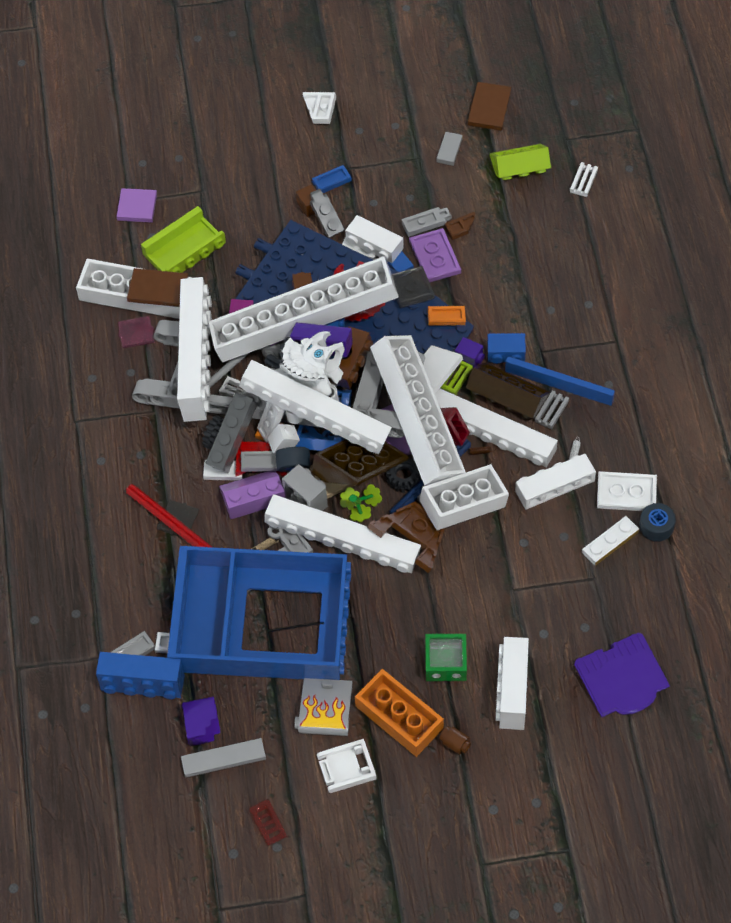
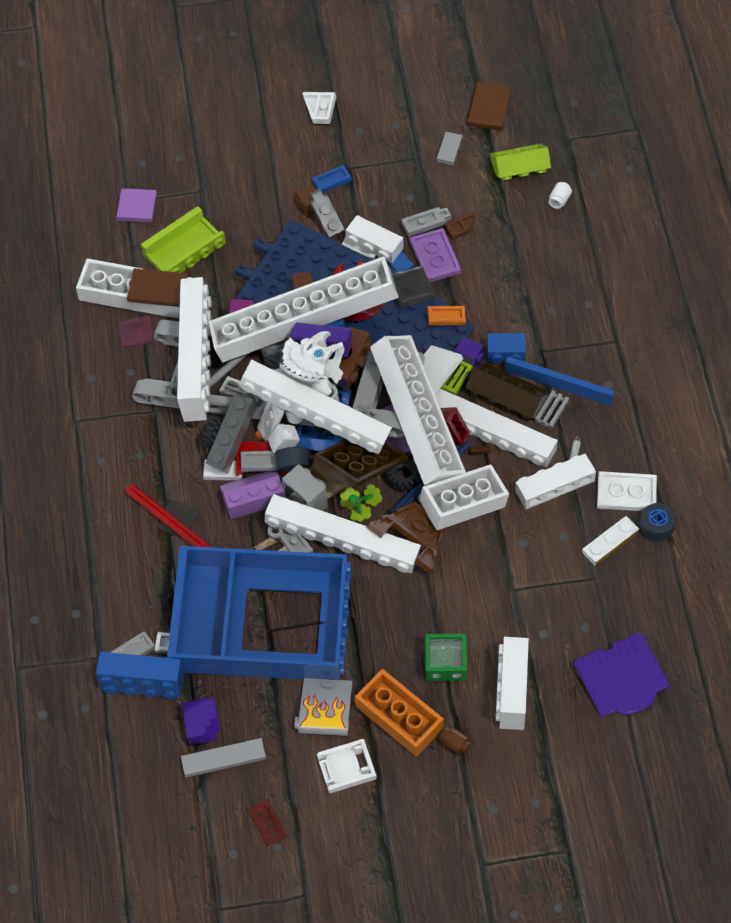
white tile [570,162,598,197] -> none
none -> white brick [548,182,572,209]

